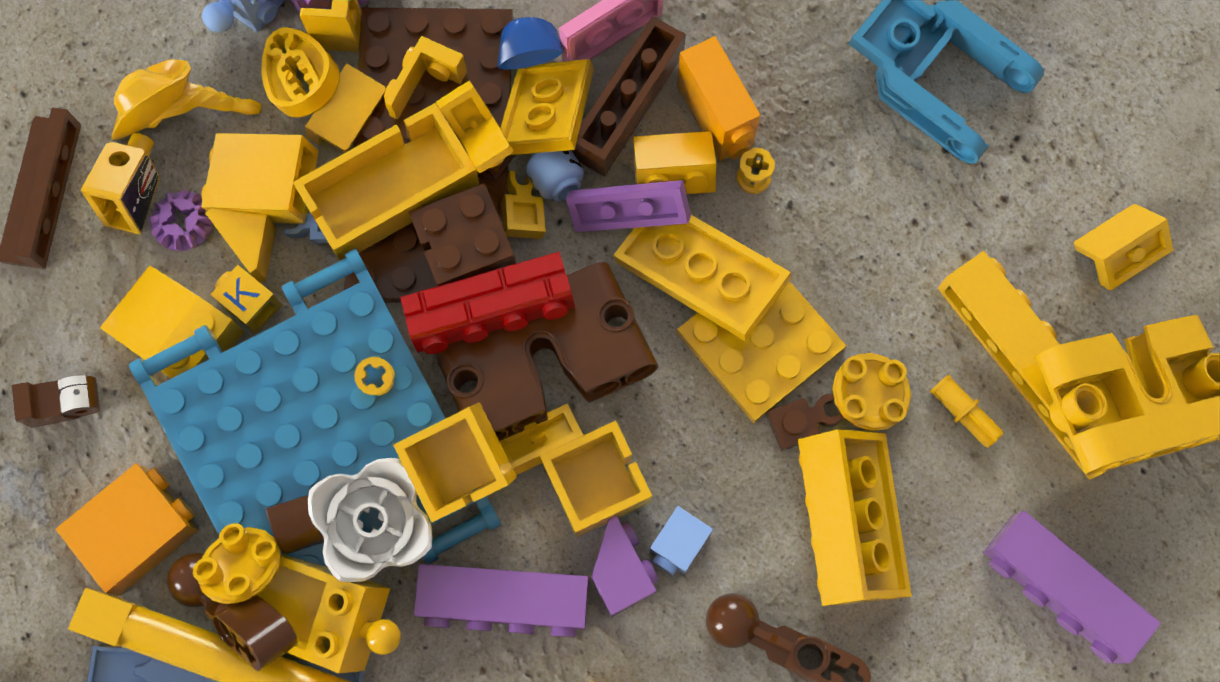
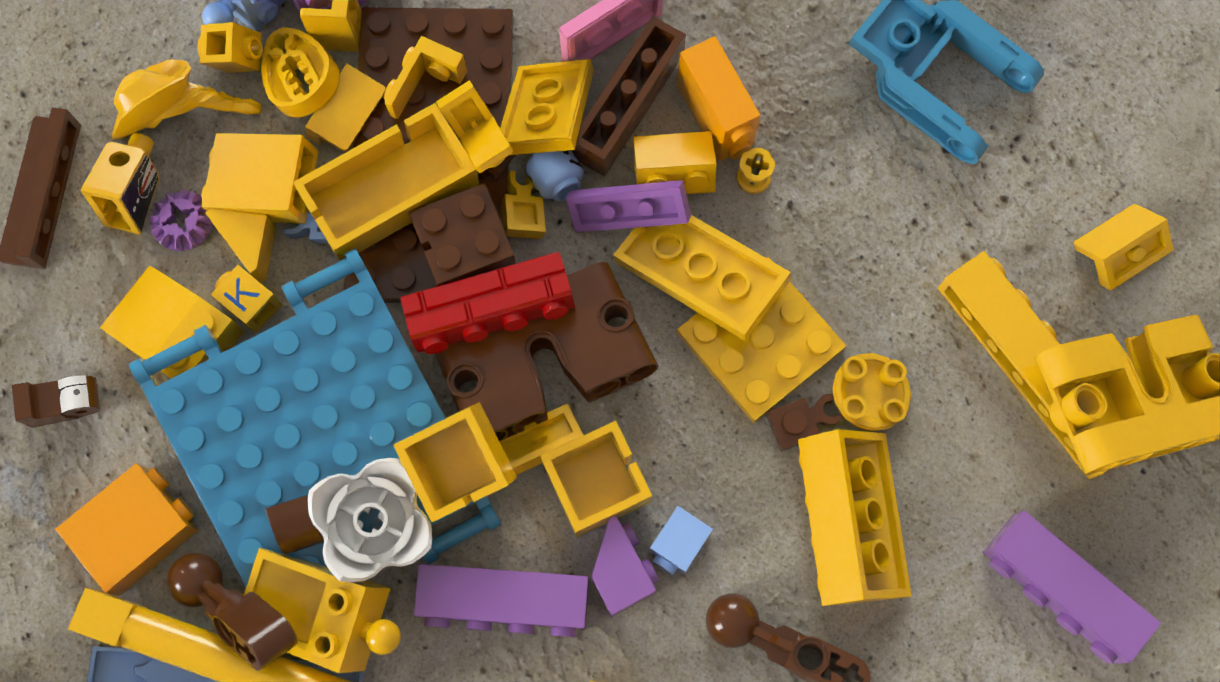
yellow dish [193,523,281,604] -> none
yellow bush [354,357,395,396] -> none
blue piece [498,17,563,70] -> none
yellow axle [930,374,1003,448] -> none
none -> yellow brick [197,22,263,73]

